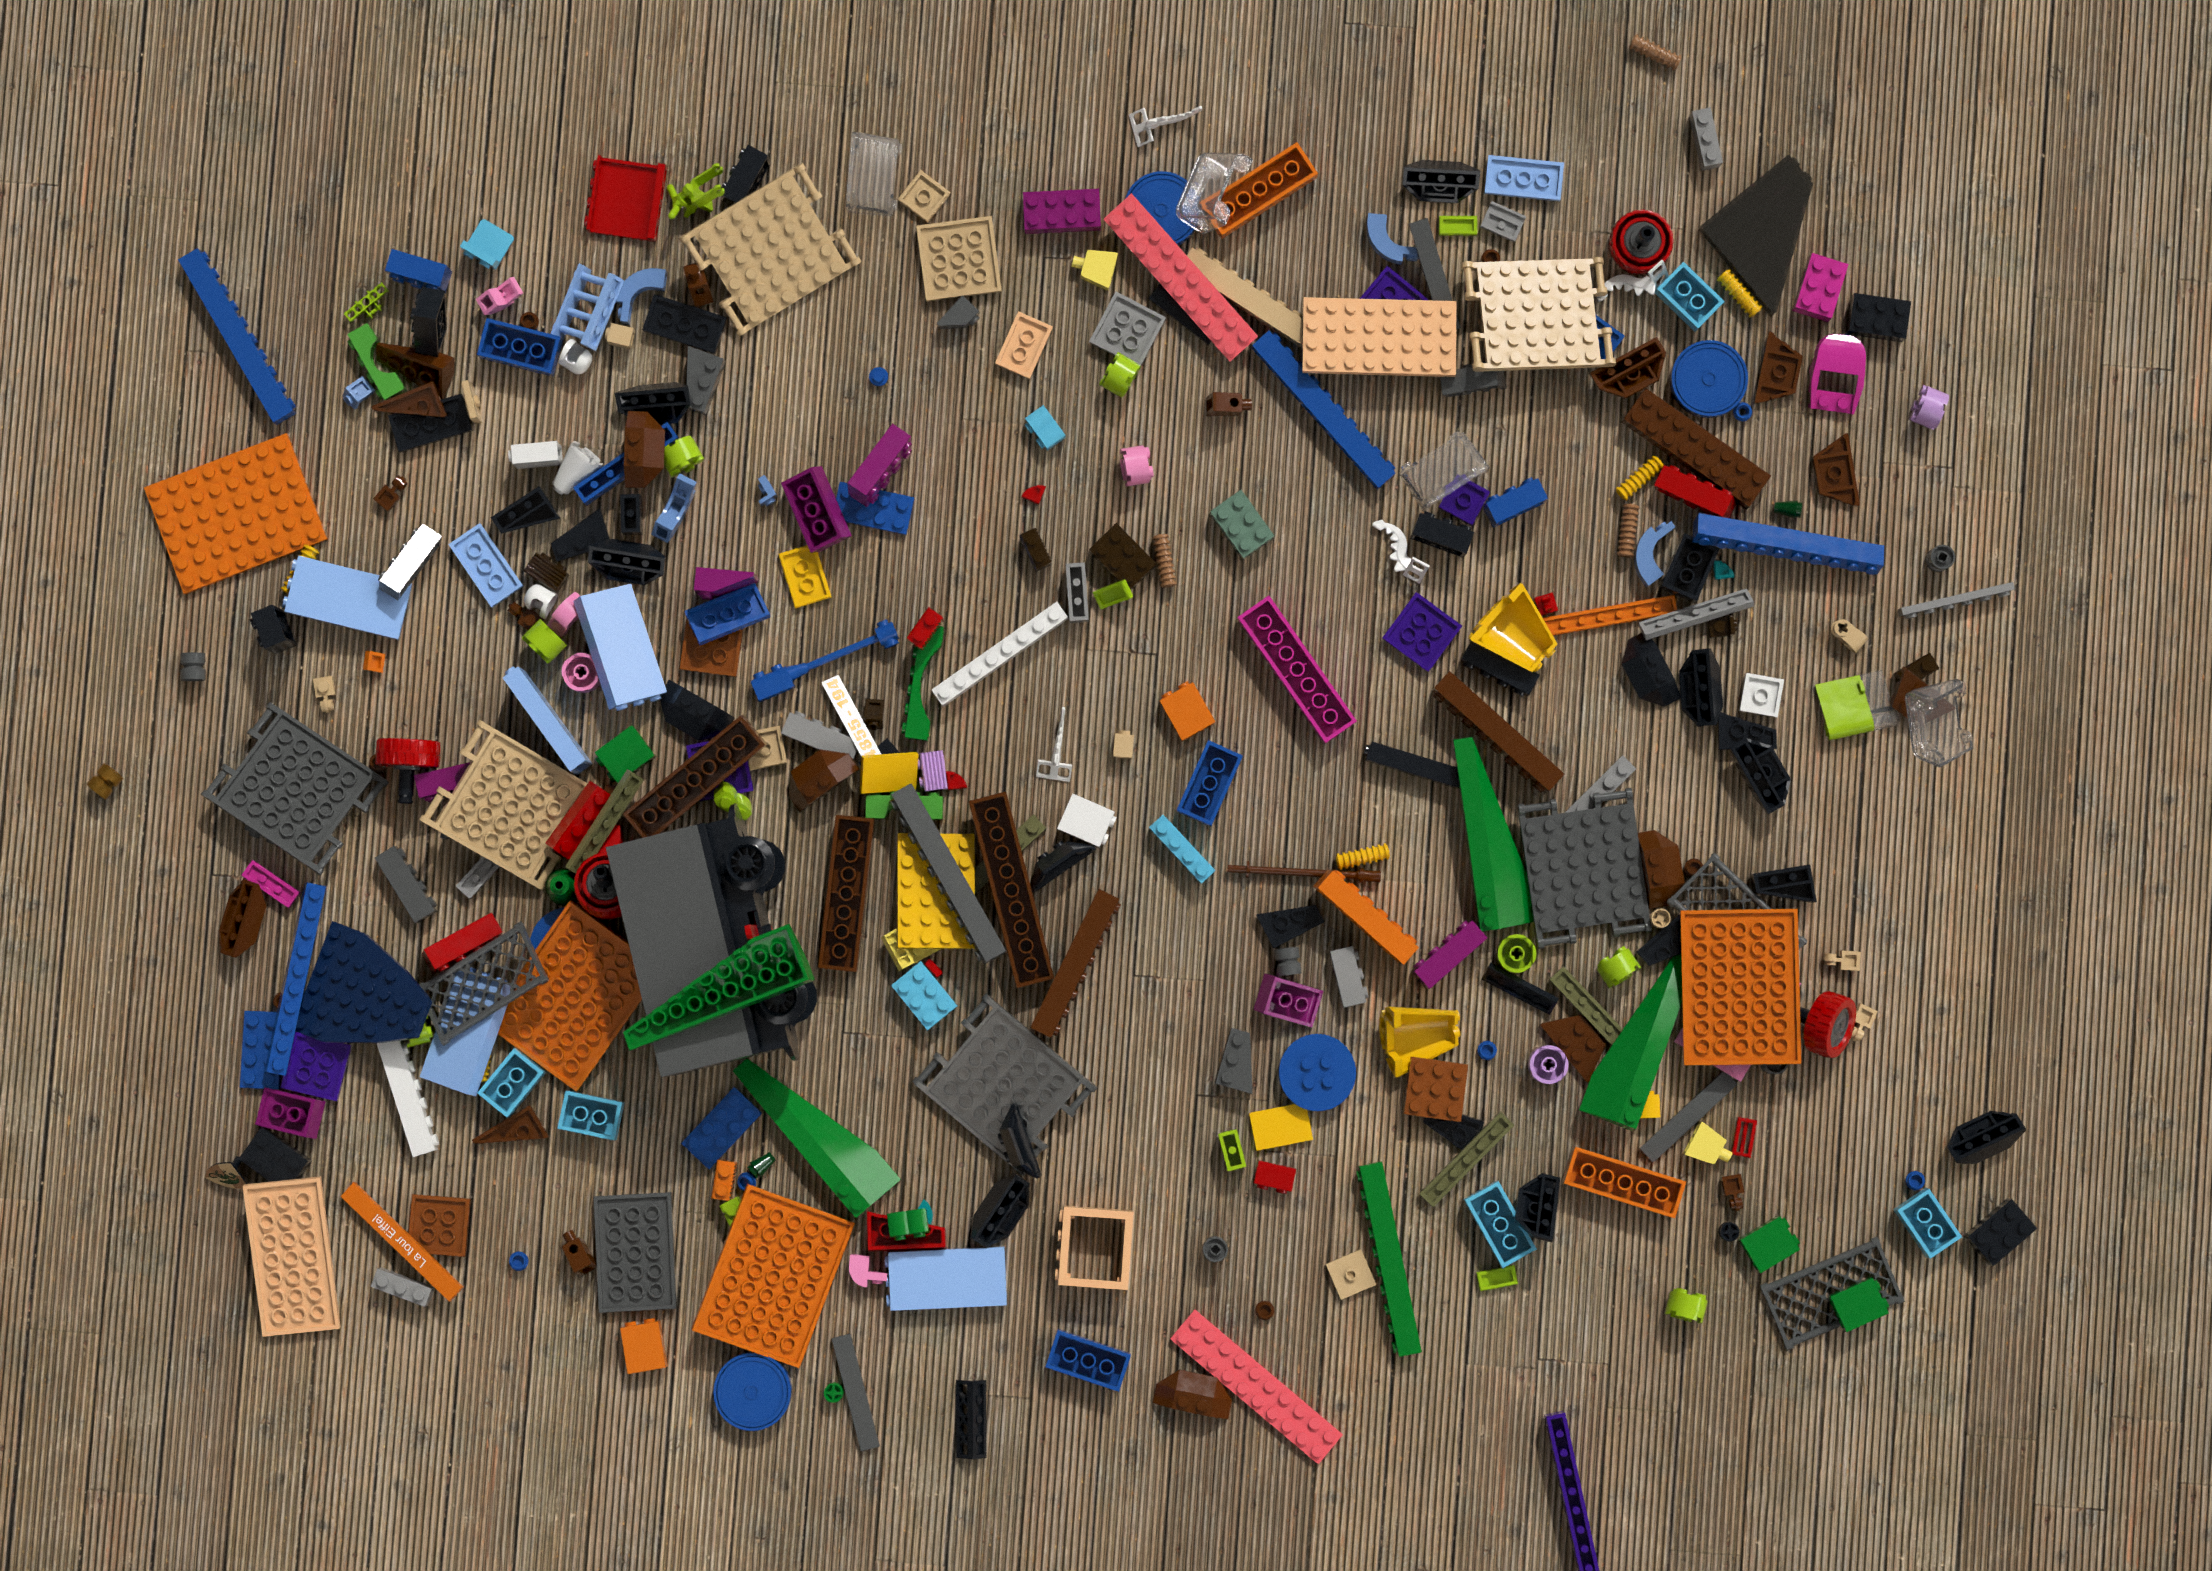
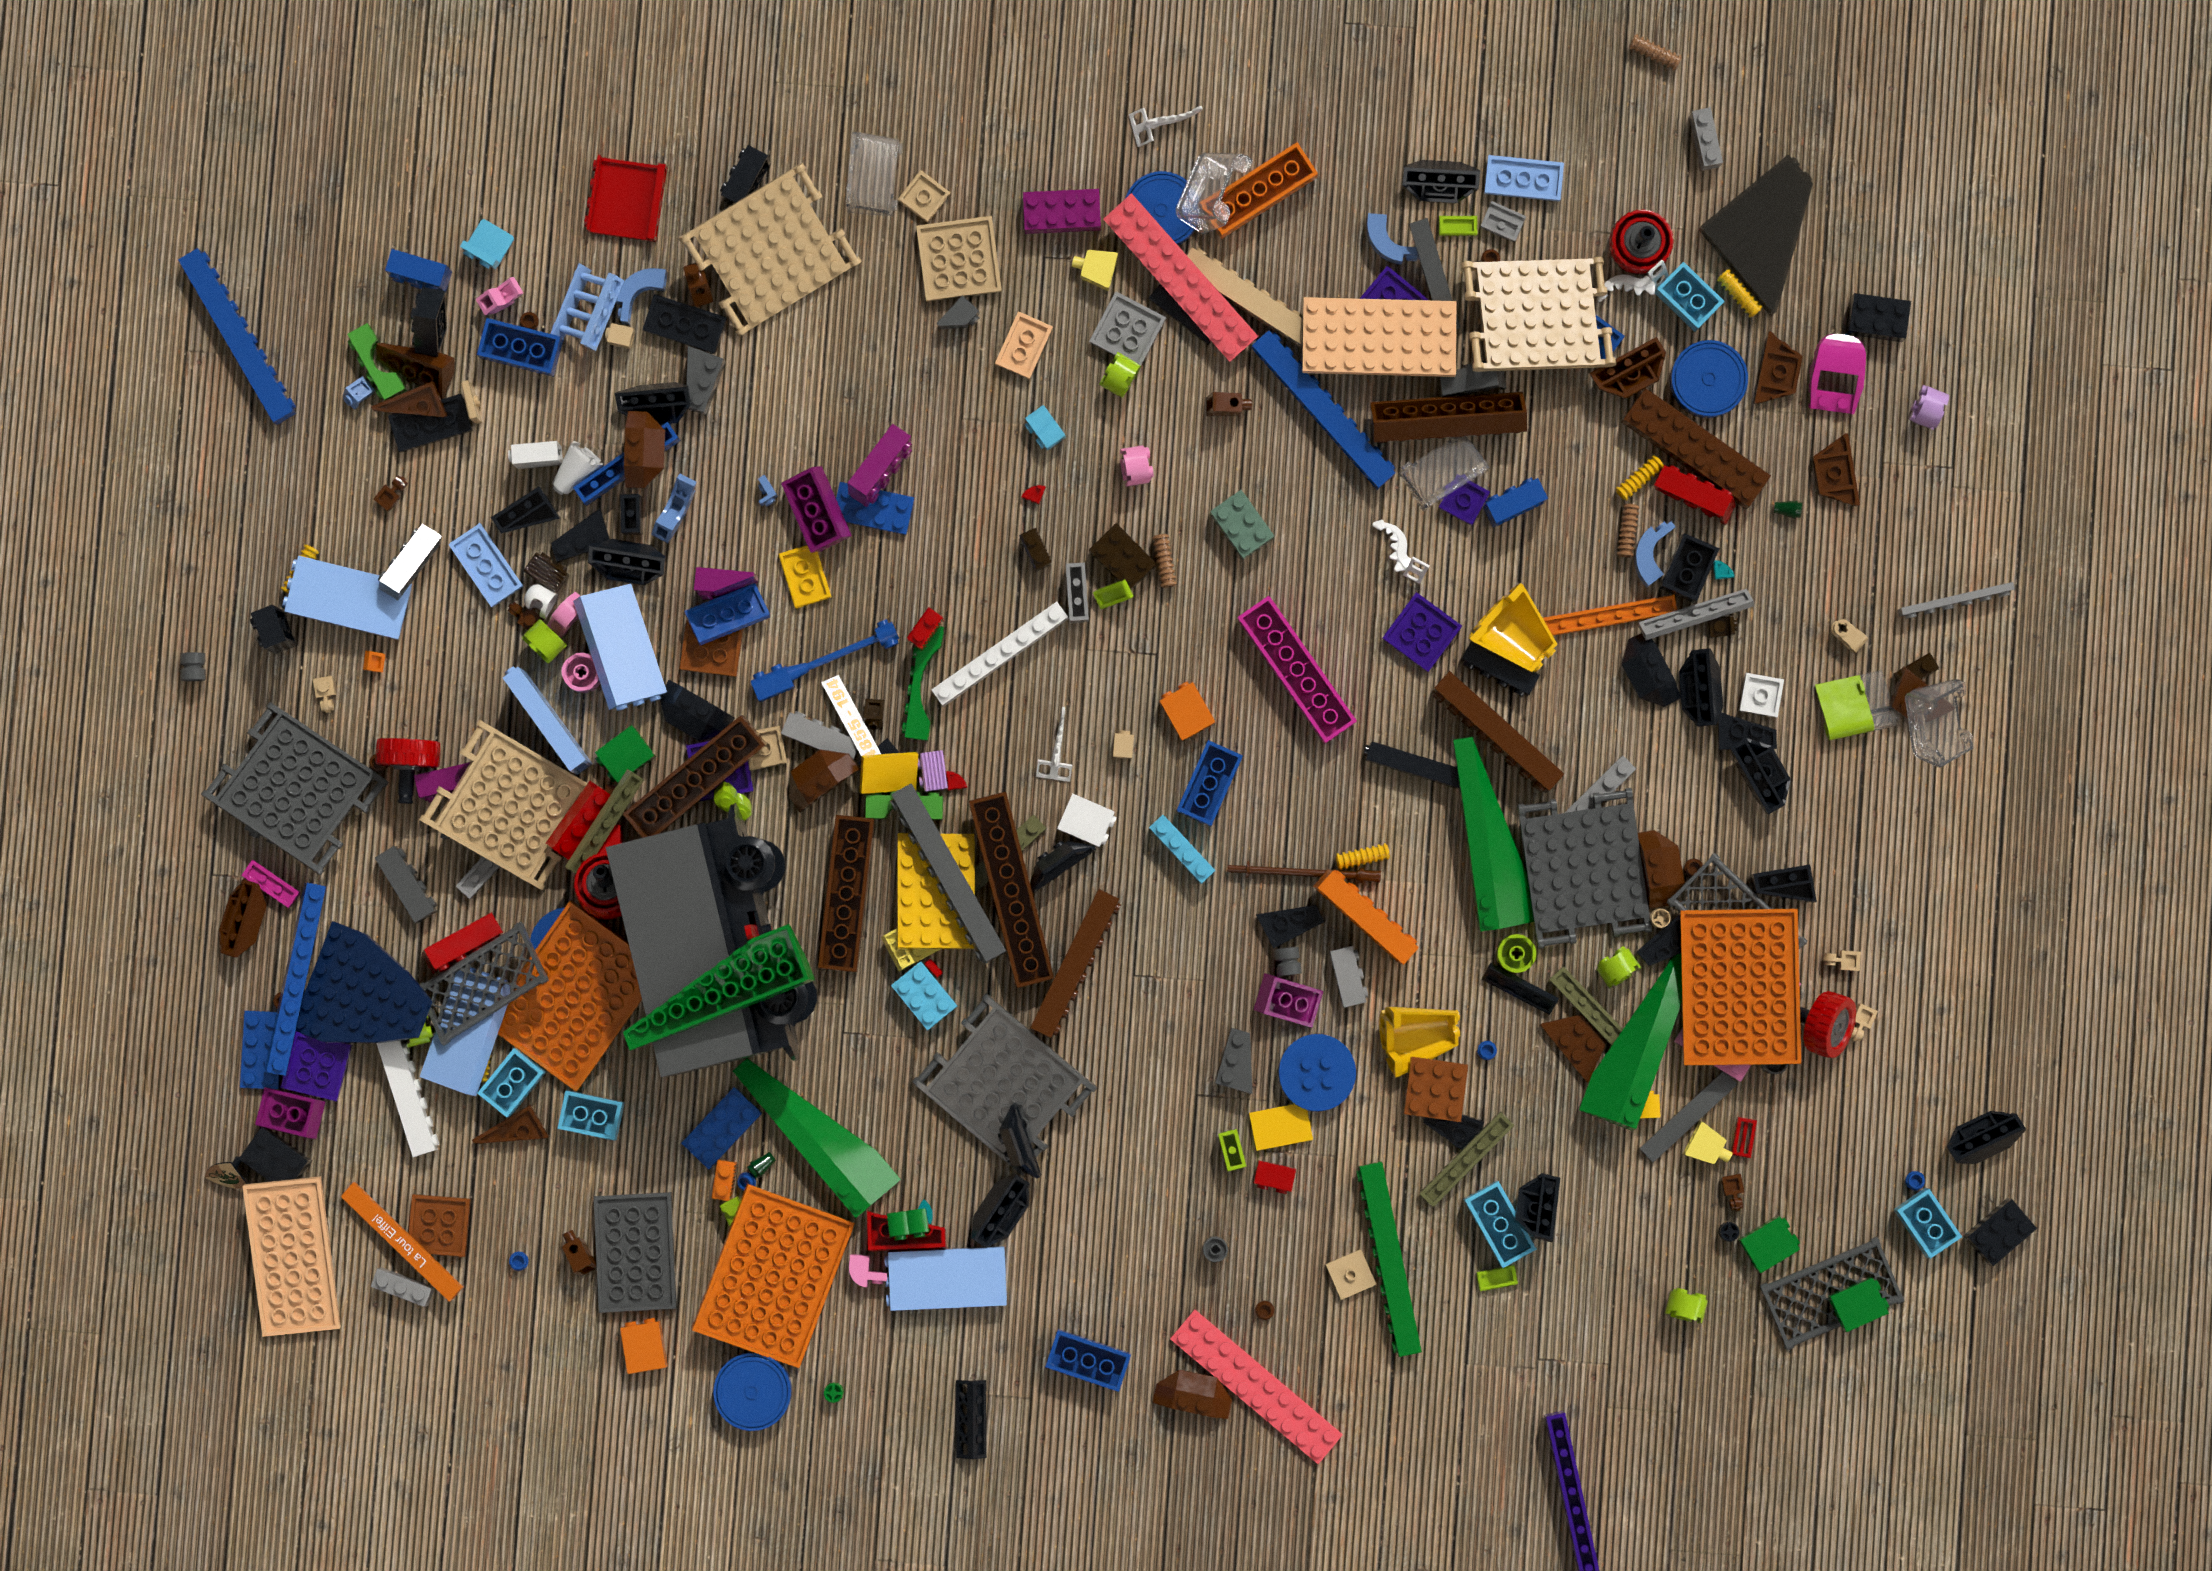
pearl gold wheel [87,763,124,799] -> none
orange plate [144,433,328,594] -> none
lime piece [344,282,389,322] -> none
green cone [546,868,578,906] -> none
white helmet [558,339,592,375] -> none
lime brick [664,436,704,478] -> none
lime piece [667,163,725,220] -> none
dark grey tile [832,1333,880,1451] -> none
blue plate [869,367,888,386] -> none
light nougat window [1055,1206,1134,1290] -> none
black brick [1410,511,1474,558] -> none
magenta brick [1412,921,1487,989] -> none
lavender brick [1528,1045,1568,1084] -> none
red tile [1534,592,1558,616] -> none
orange brick [1561,1146,1686,1218] -> none
blue brick [1692,513,1884,575] -> none
blue plate [1733,402,1752,421] -> none
dark pink brick [1792,253,1849,322] -> none
dark grey wheel [1925,544,1955,572] -> none
none -> reddish brown brick [1370,392,1527,443]

